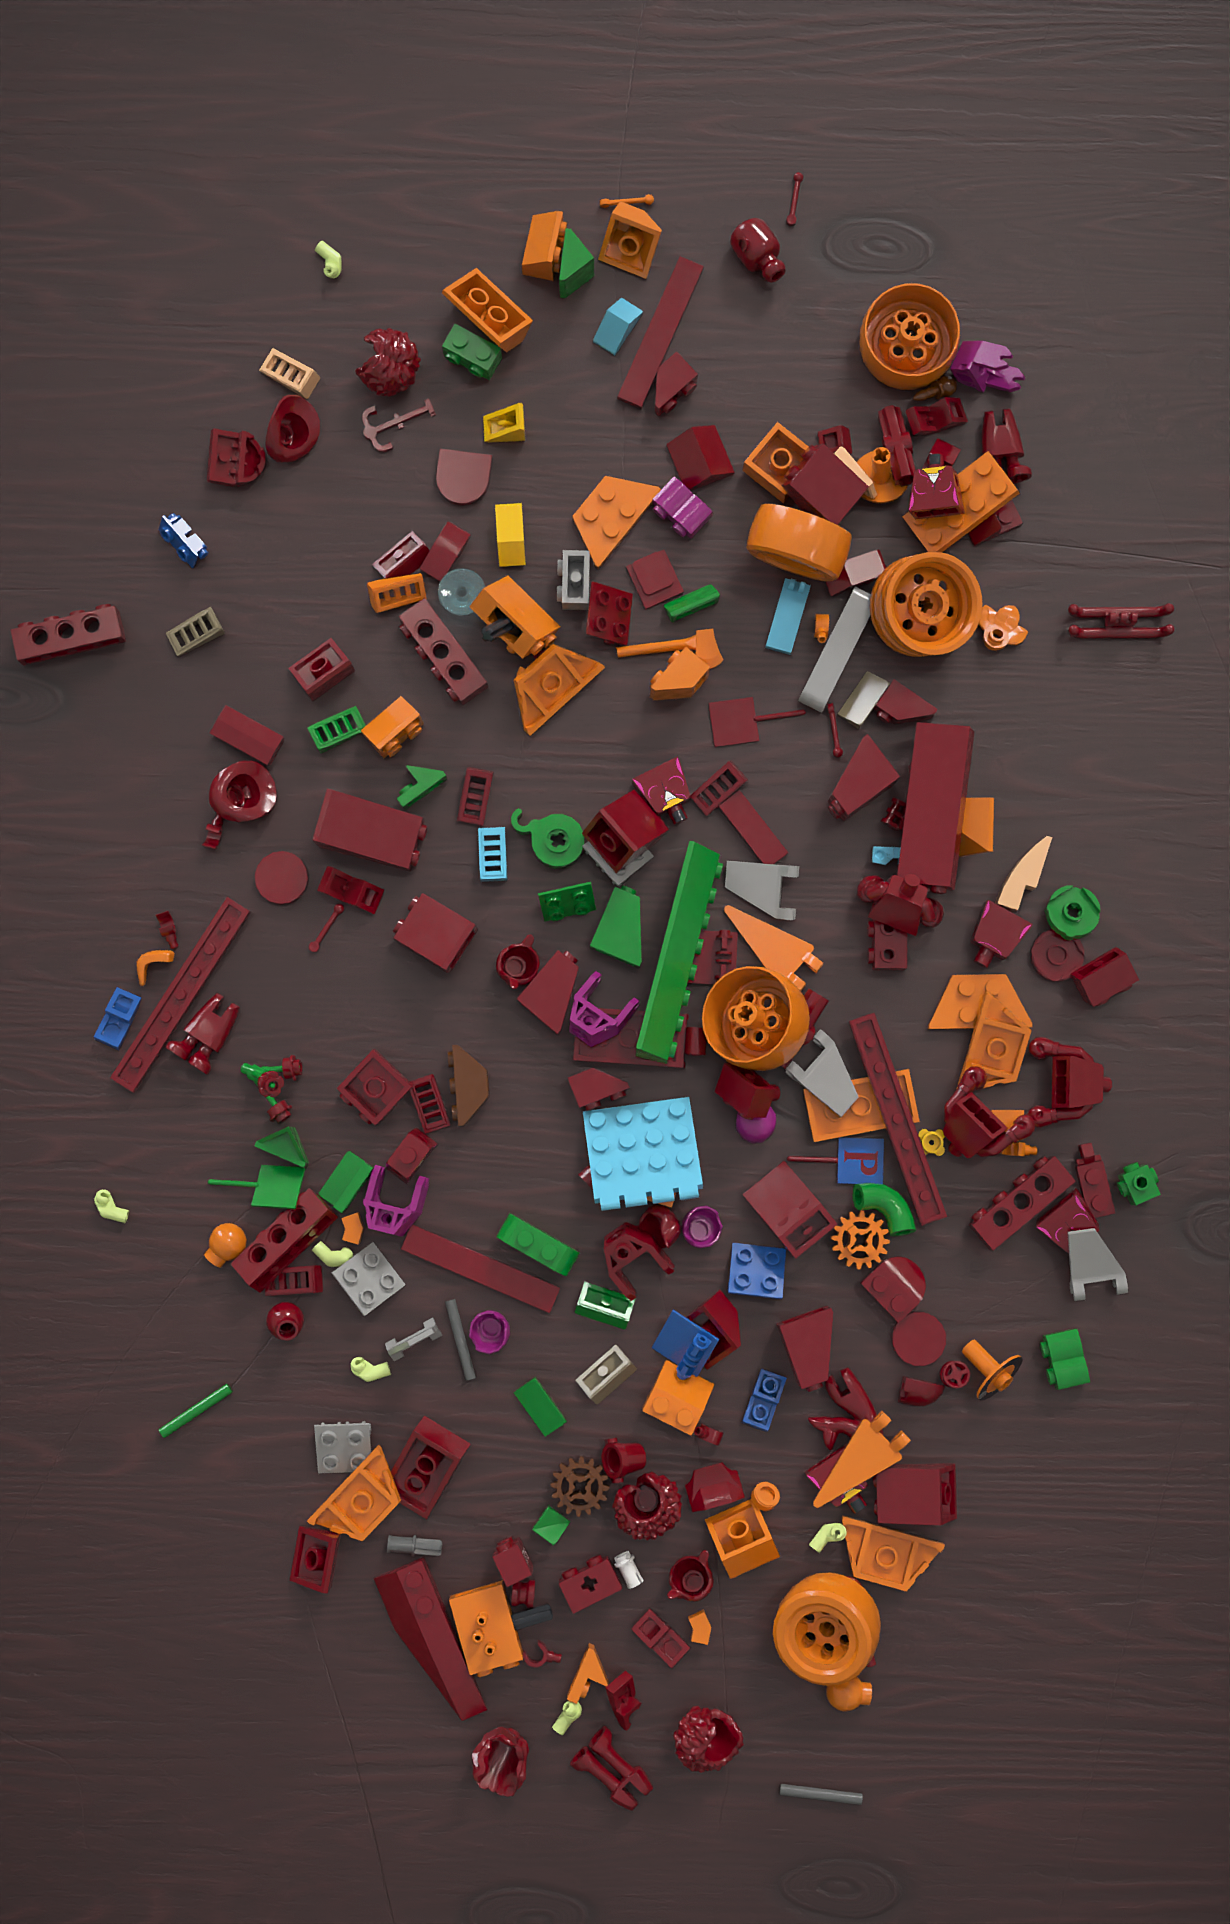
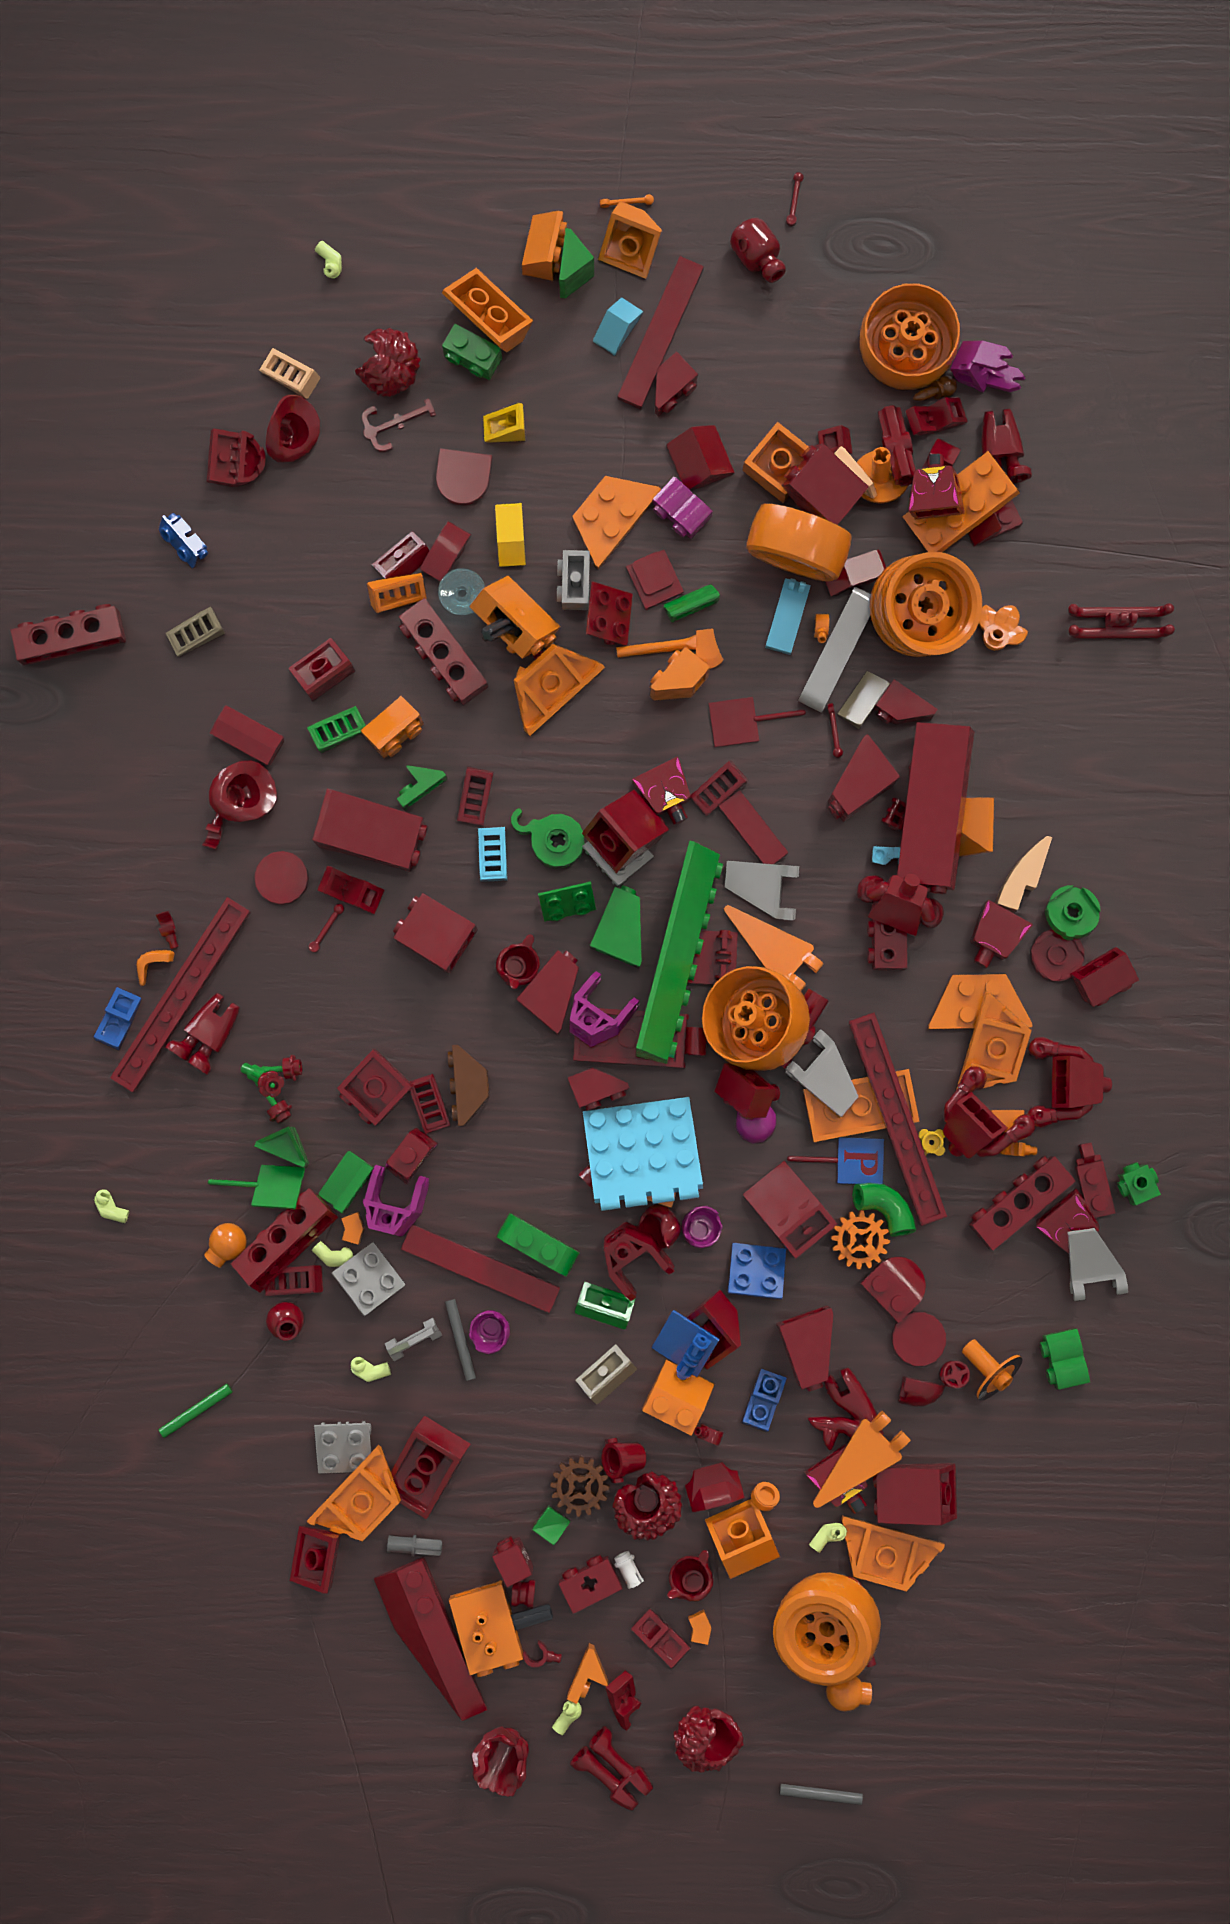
green slope [513,1376,567,1437] -> none

